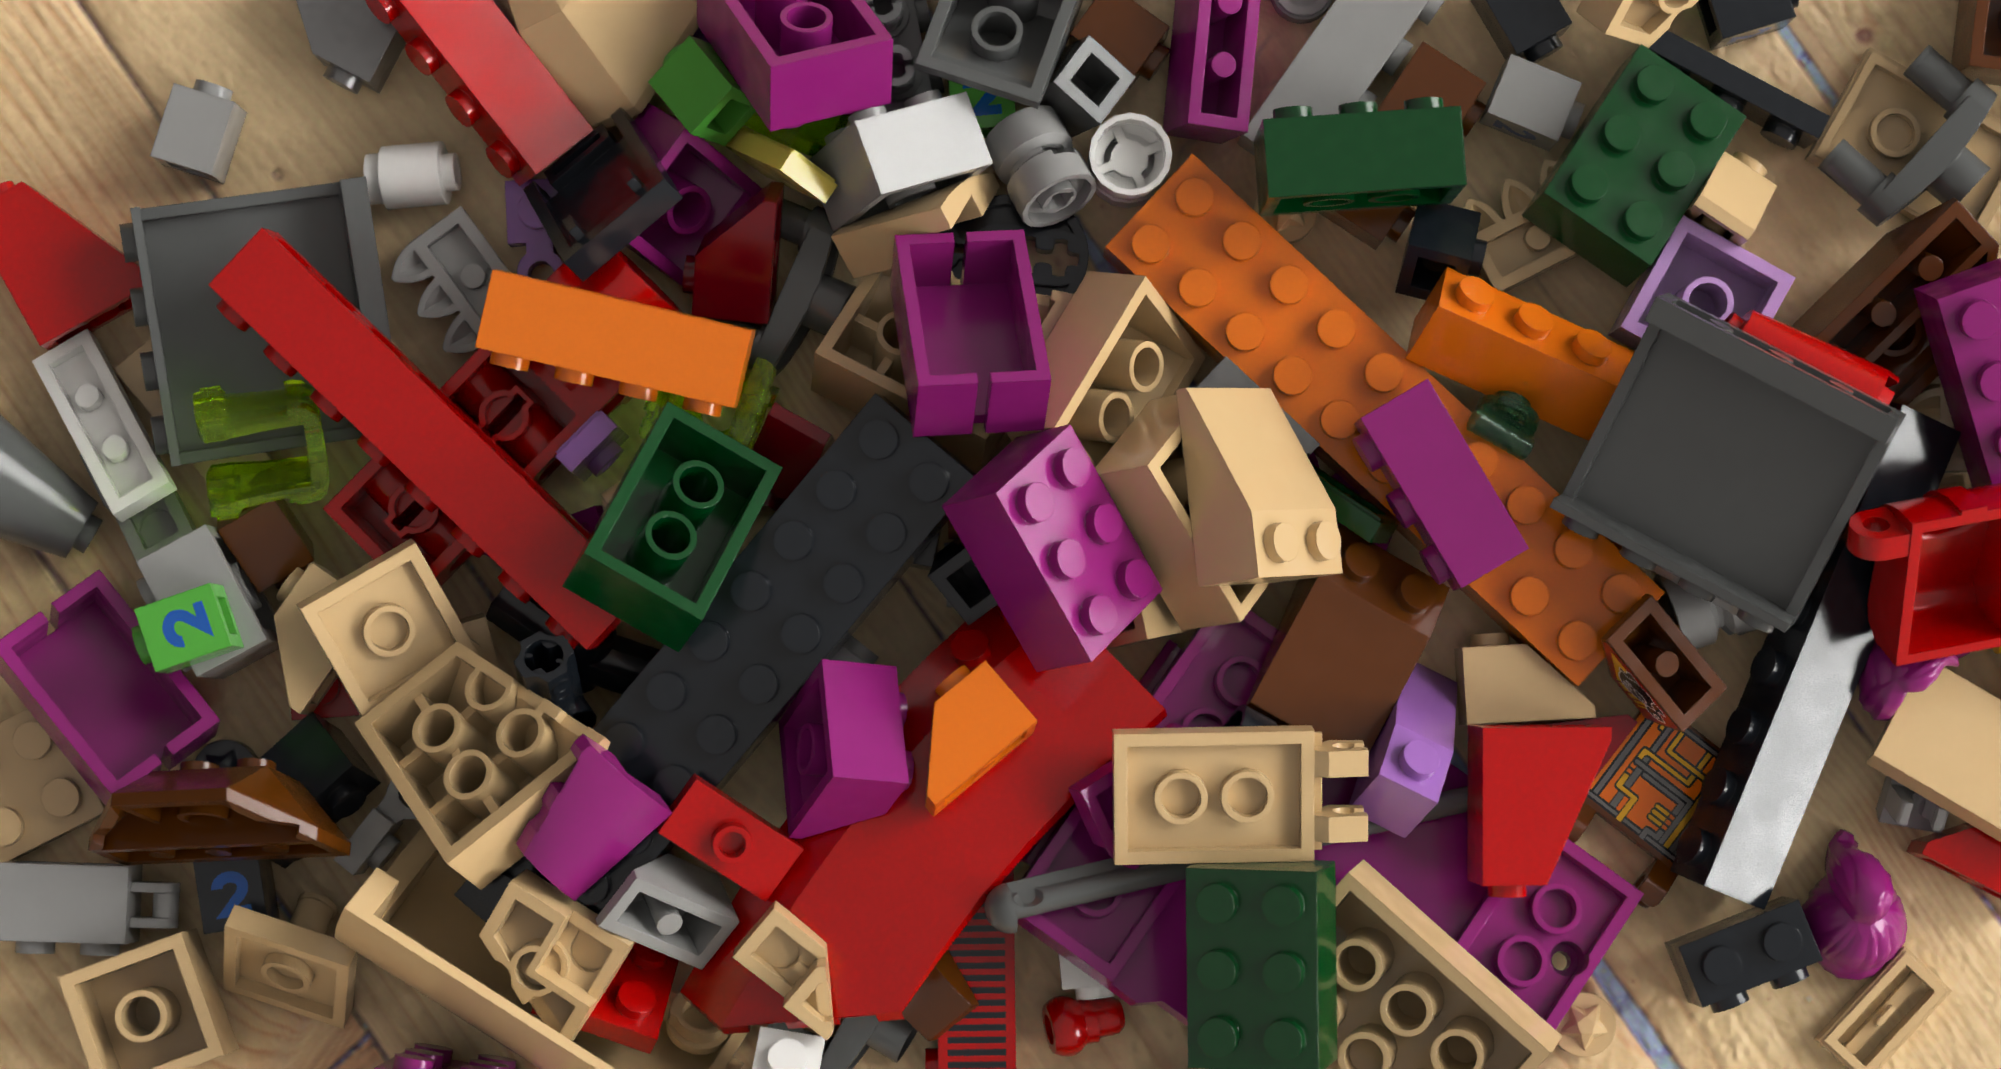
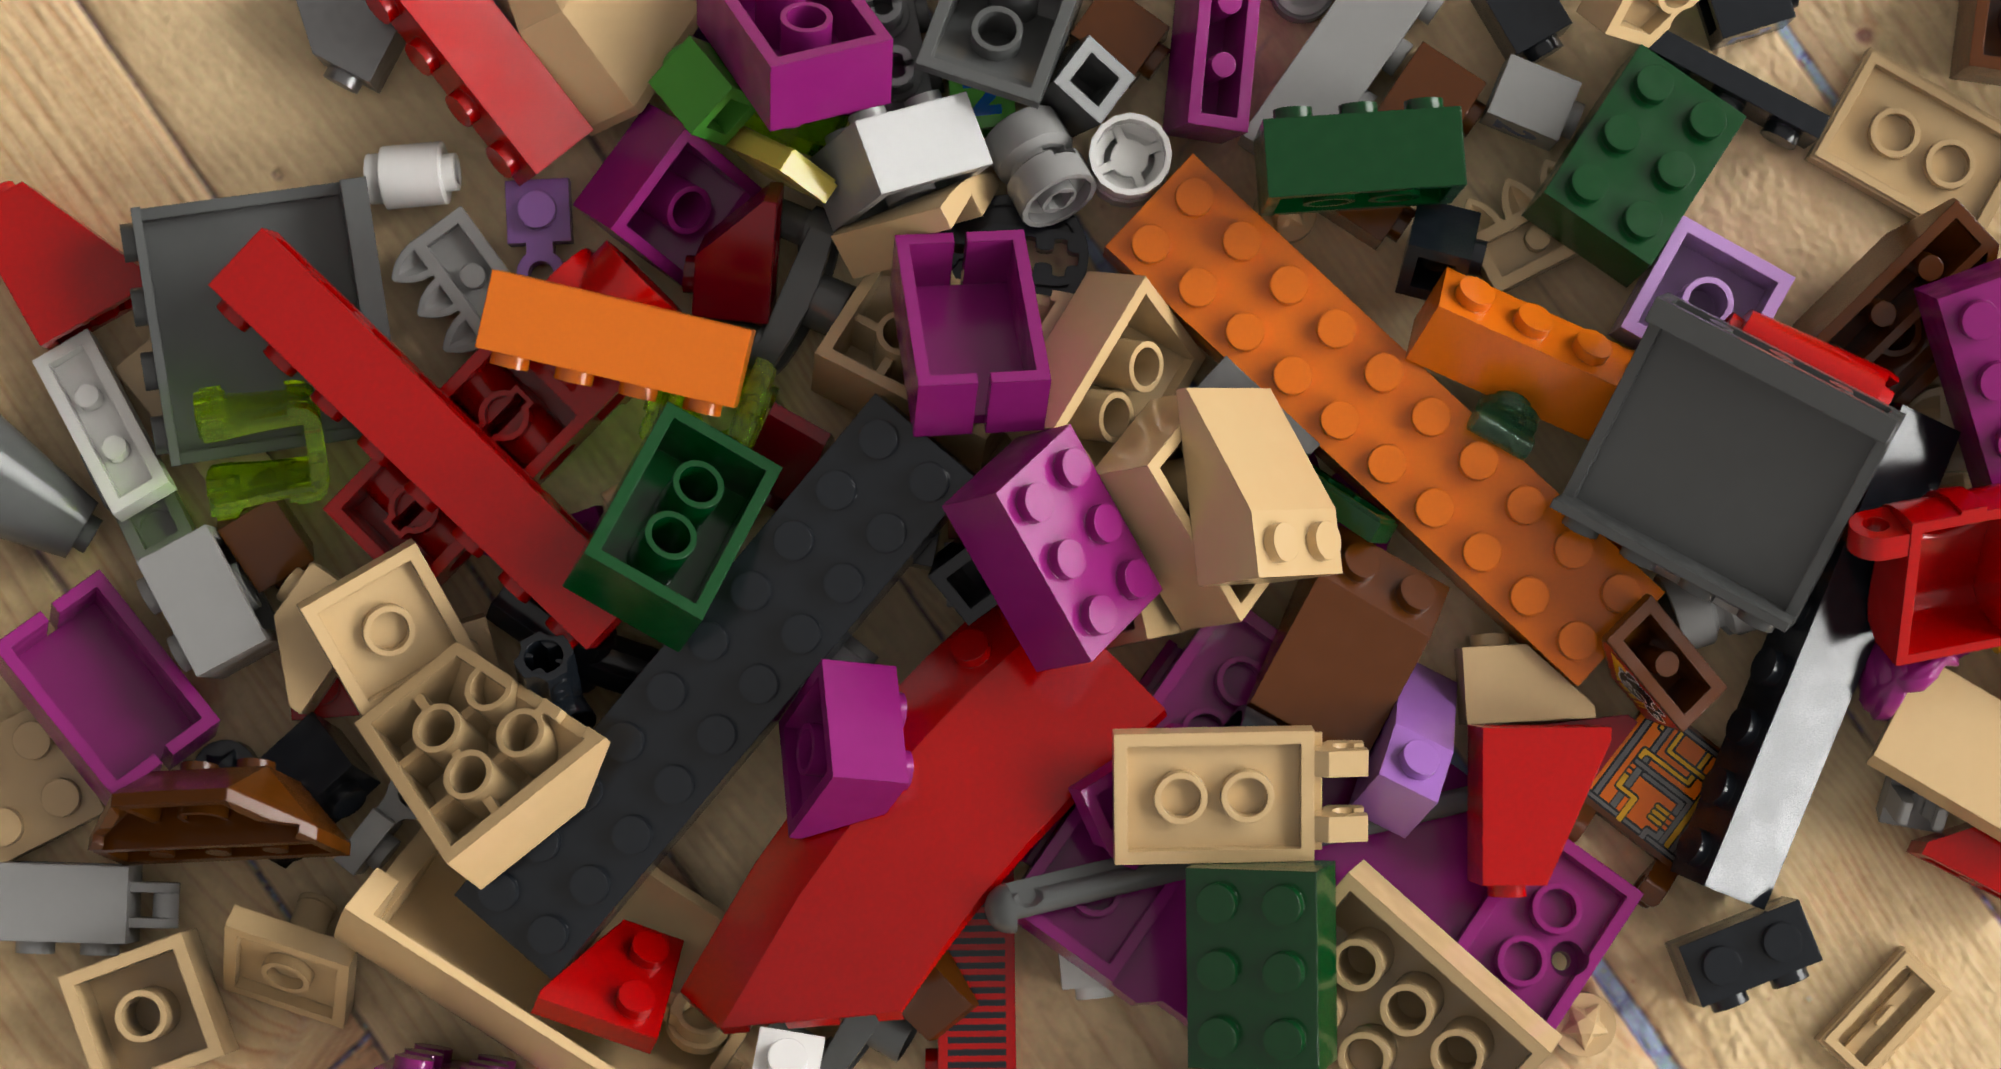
bright green brick [131,583,244,673] -> none
light grey brick [150,79,247,184] -> none
black brick [193,859,280,934] -> none
tan slope [479,869,635,1041] -> none
magenta slope [516,734,672,901] -> none
black container [523,107,683,282] -> none
medium lavender plate [555,410,629,481] -> none
light grey slope [595,853,740,970] -> none
red plate [657,773,804,902] -> none
tan slope [733,900,834,1040] -> none
orange slope [925,660,1037,817] -> none
red piece [1042,995,1125,1057] -> none
magenta brick [1352,379,1529,591] -> none
tan slope [1684,151,1777,246] -> none
magenta hair [1802,829,1907,980] -> none
dark grey connector [1818,45,1997,227] -> none

